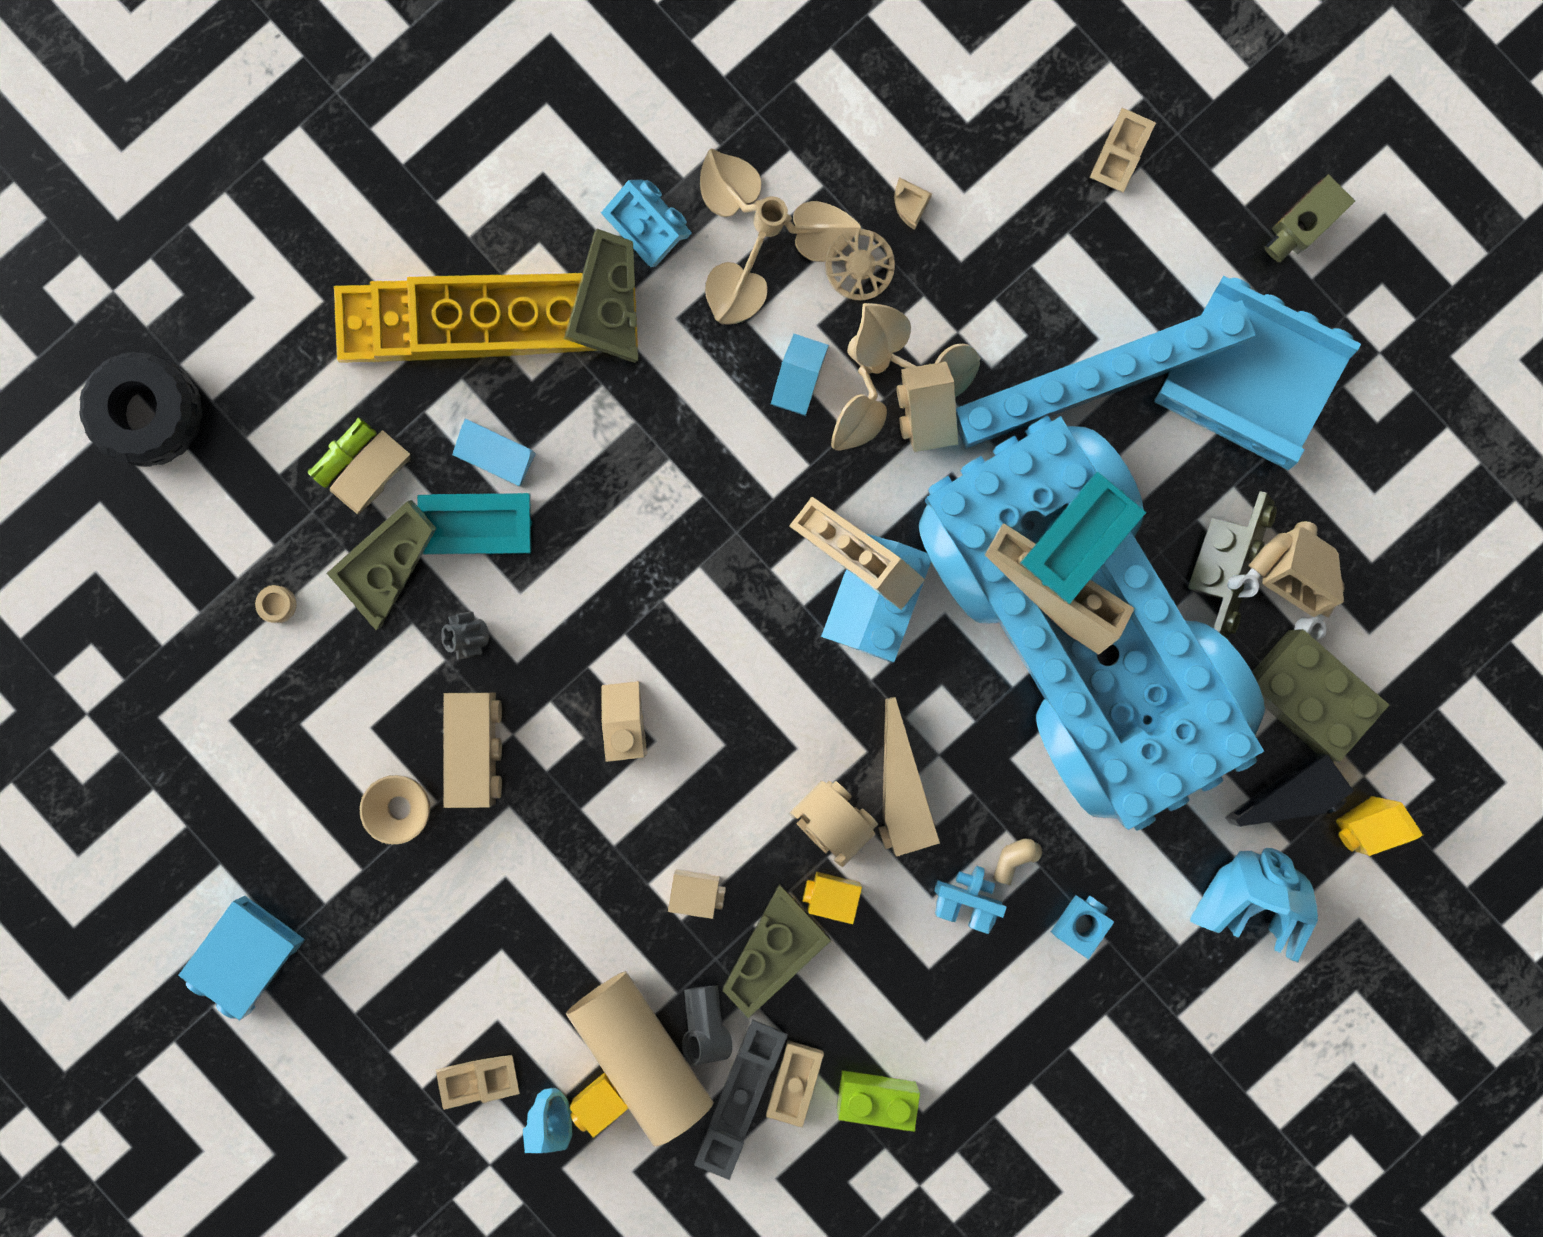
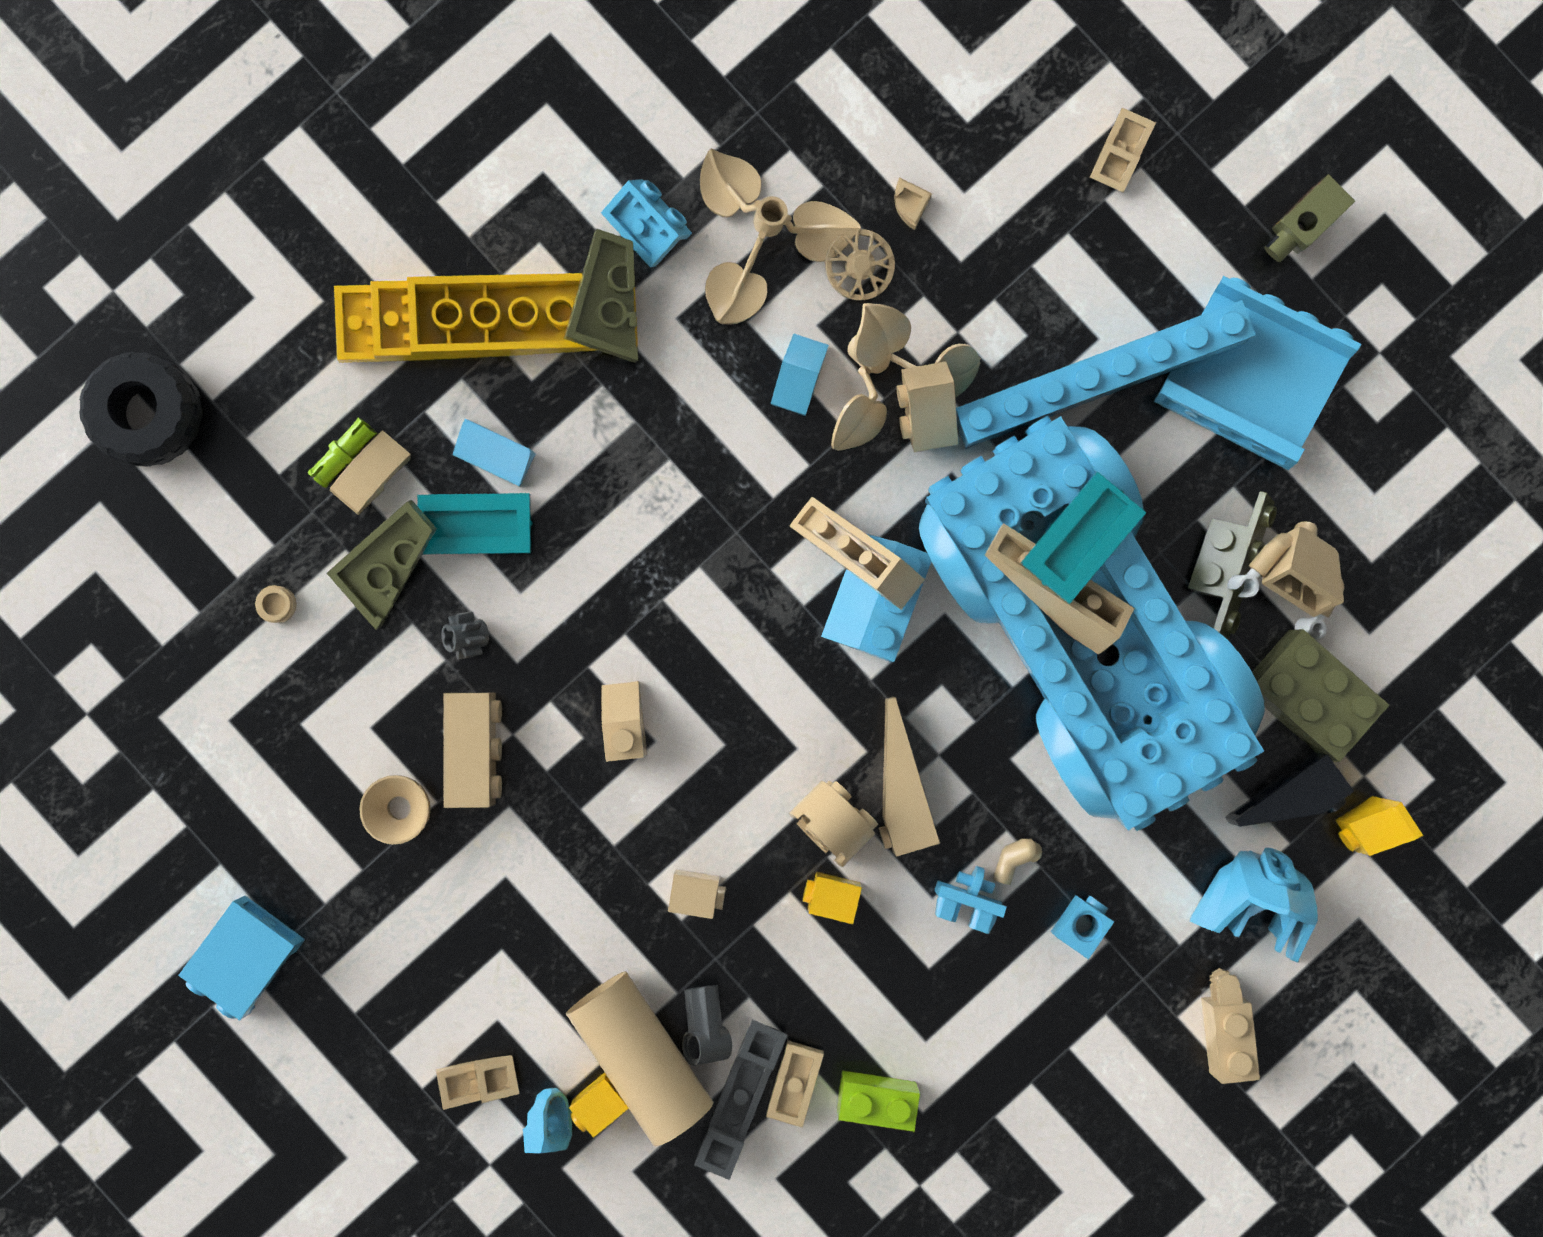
olive wing [723,884,831,1018] -> none
none -> tan hinge [1201,968,1260,1084]

